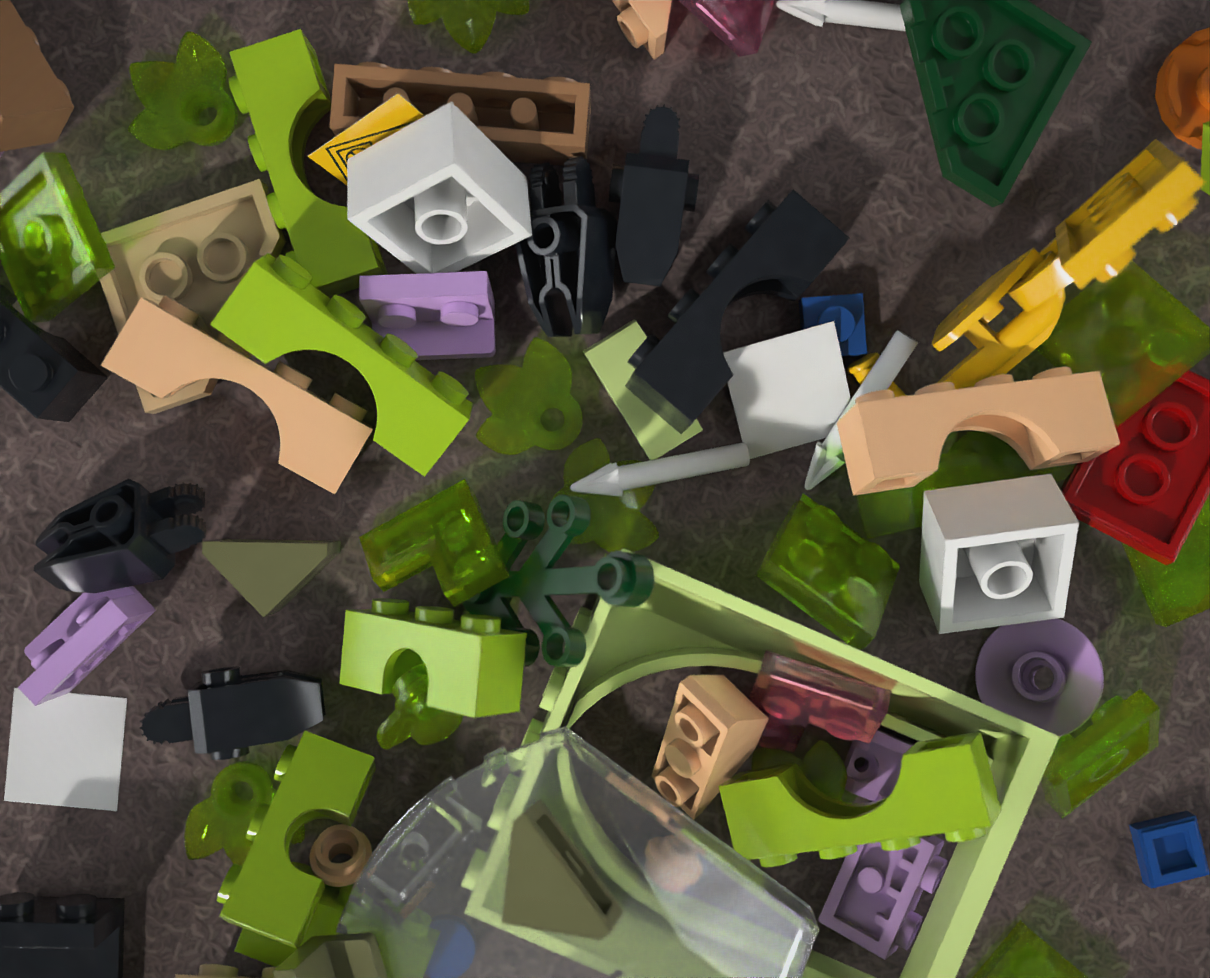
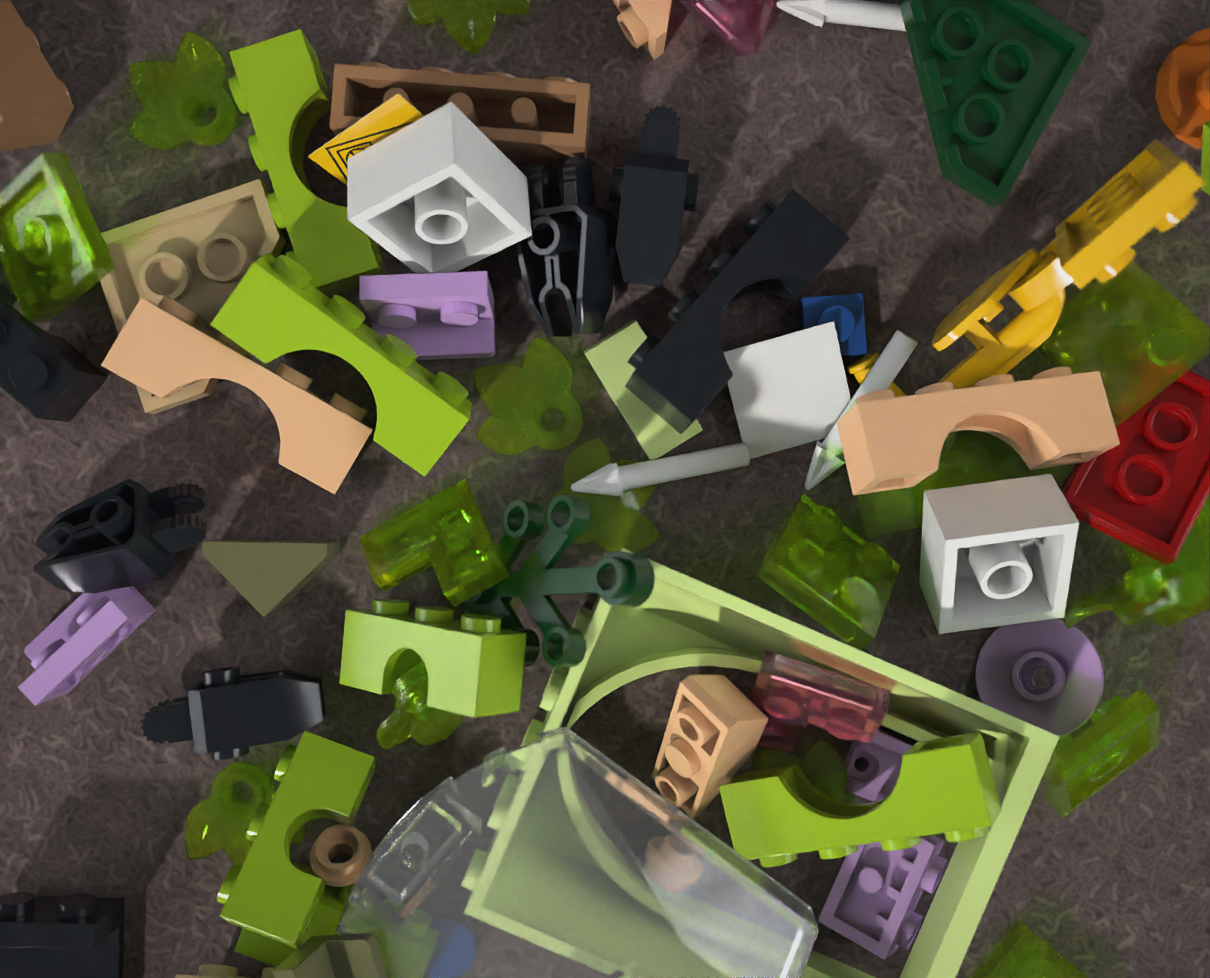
white sticker [4,688,127,811] -> none
olive slope [501,799,623,940] -> none
blue tile [1129,811,1210,889] -> none
none -> clear neon green plate [1063,563,1182,629]

